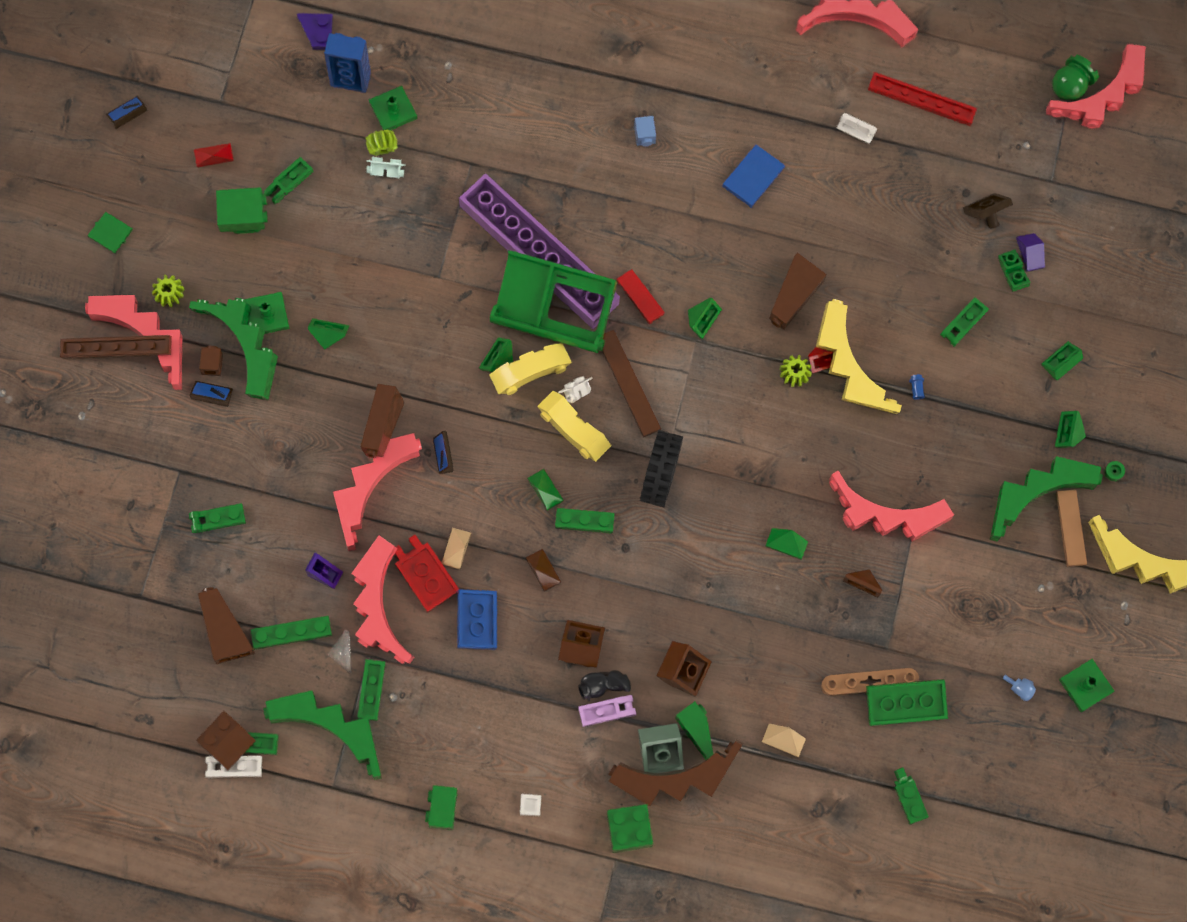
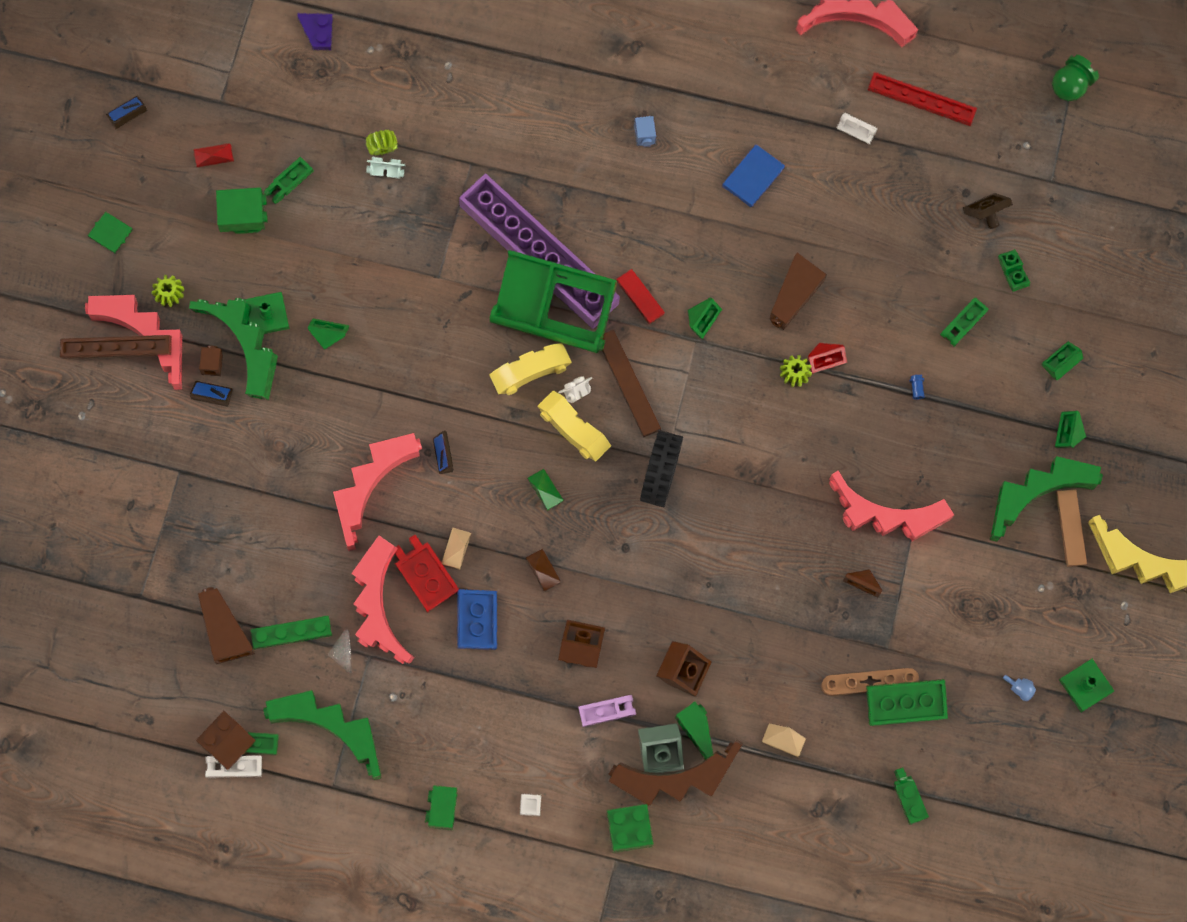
green plate [189,503,246,533] -> none
dark purple slope [305,553,343,589] -> none
blue brick [324,33,371,93] -> none
green plate [357,659,386,721] -> none
reddish brown slope [360,384,404,458] -> none
green tile [369,85,418,131] -> none
green slope [479,337,513,372] -> none
green plate [555,508,615,533] -> none
black animal [578,670,631,702] -> none
green slope [765,528,808,560] -> none
light yellow arch [816,299,902,414] -> none
slope [1016,233,1045,272] -> none
coral arch [1046,44,1145,129] -> none
green tile [1104,461,1125,481] -> none

